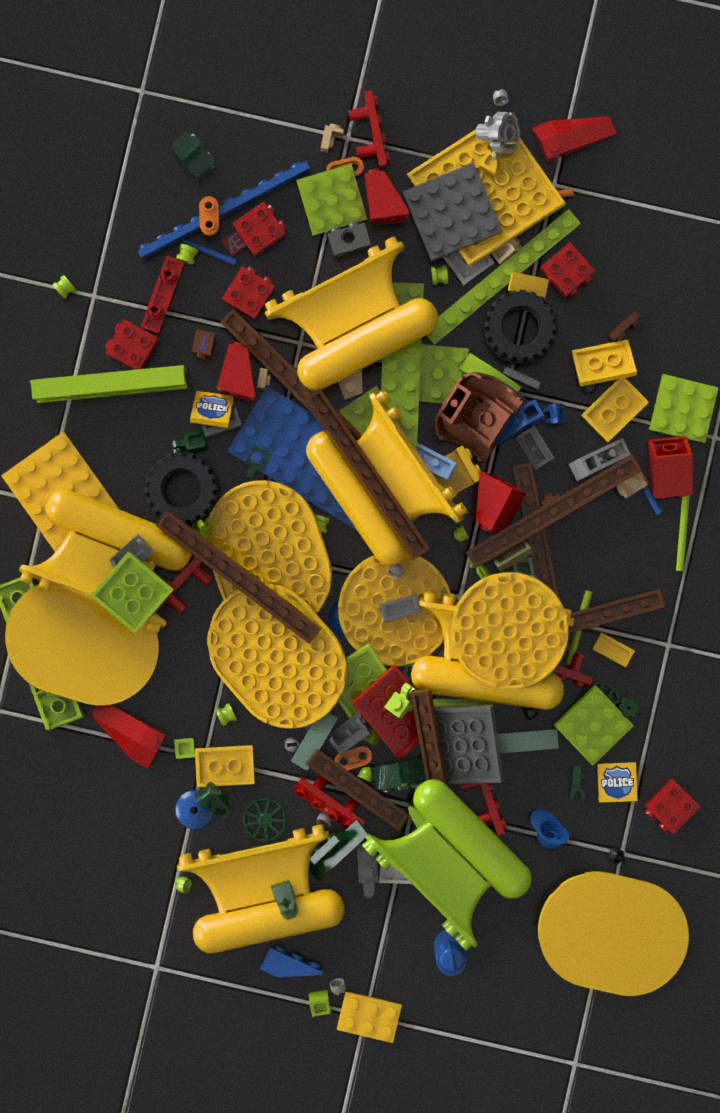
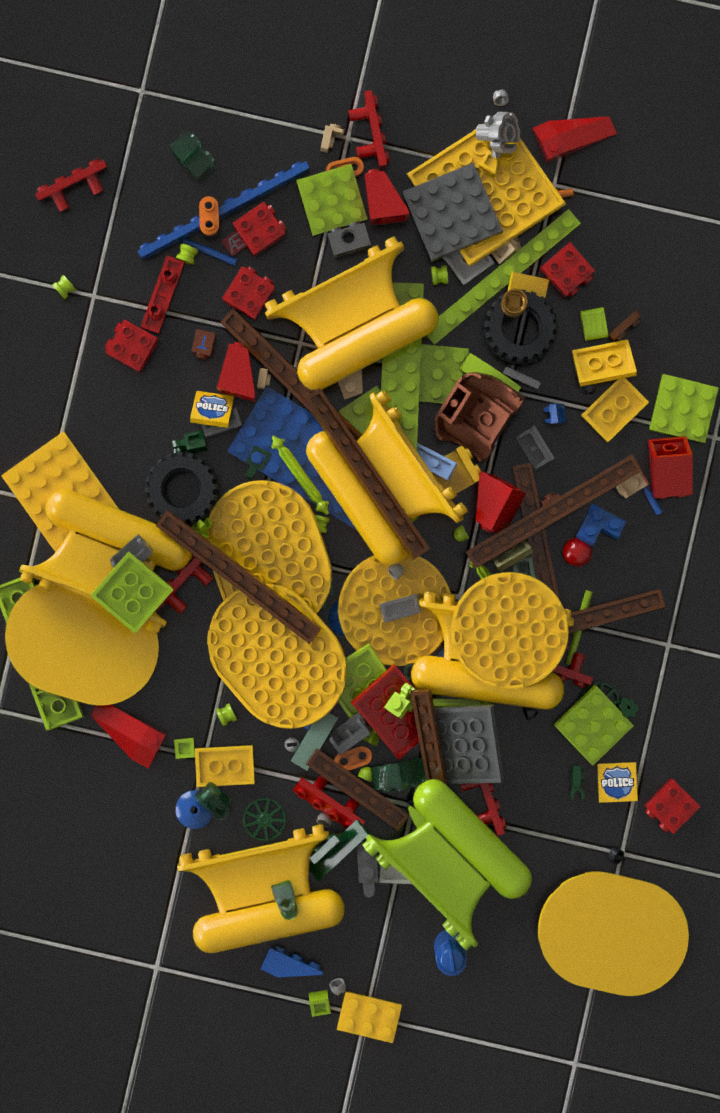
lime tile [30,365,187,403] -> none
lime hinge [175,877,192,894] -> none
blue slope [494,399,545,446] -> none
sand green slope [497,729,559,753] -> none
blue piece [530,810,570,851] -> none
light grey slope [569,438,631,481] -> none
yellow tile [592,632,635,668] -> none
lime bar [676,495,690,572] -> none
none -> red plate [35,158,107,212]
none -> lime wheel [271,435,329,515]
none -> pearl gold wheel [501,288,528,317]
none -> red hair [562,537,593,567]
none -> blue plate [576,504,626,546]
none -> lime piece [580,307,608,341]

